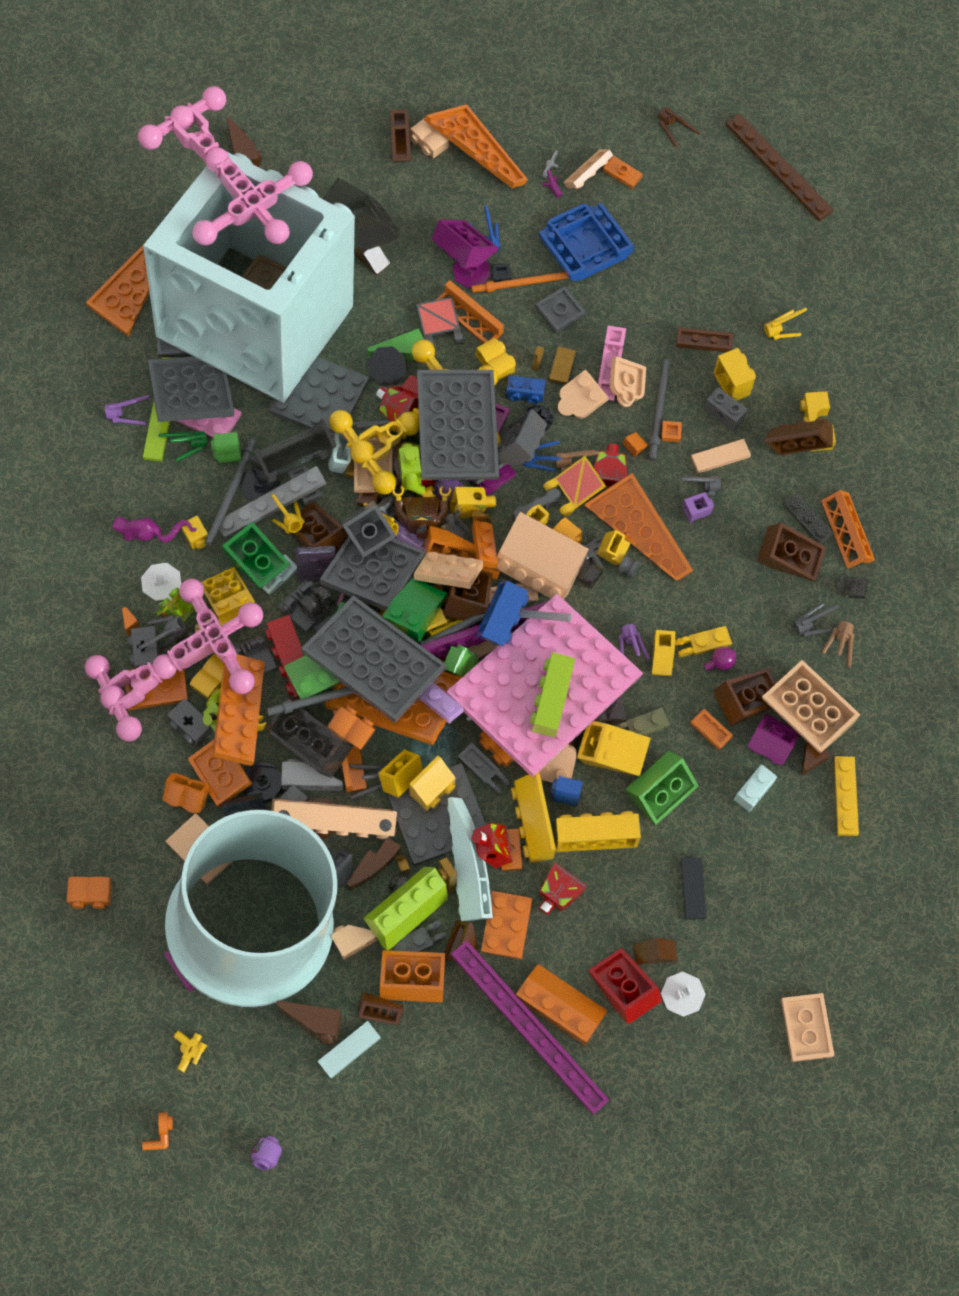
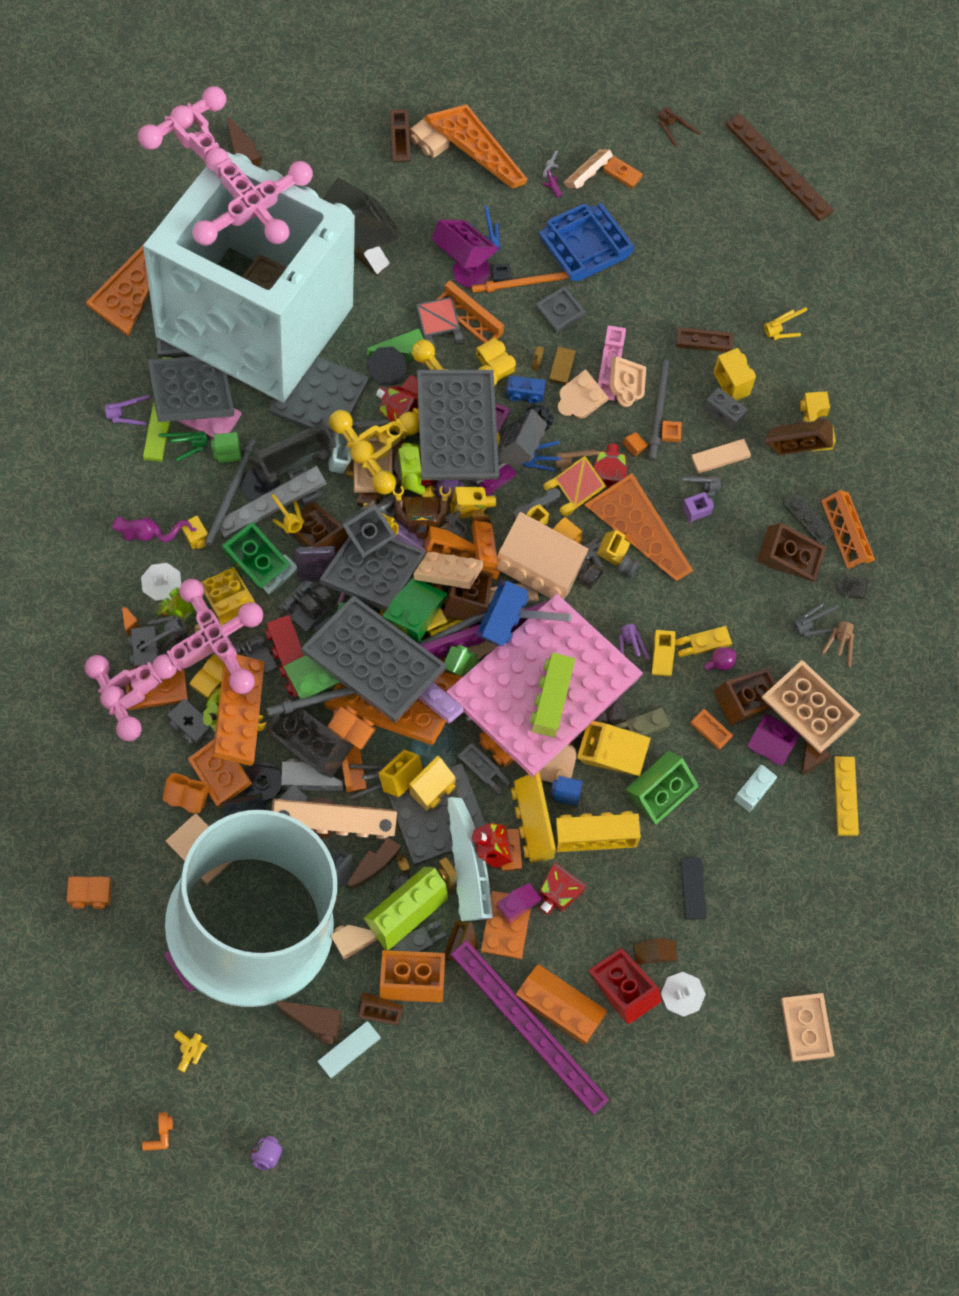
none -> magenta slope [497,883,542,924]

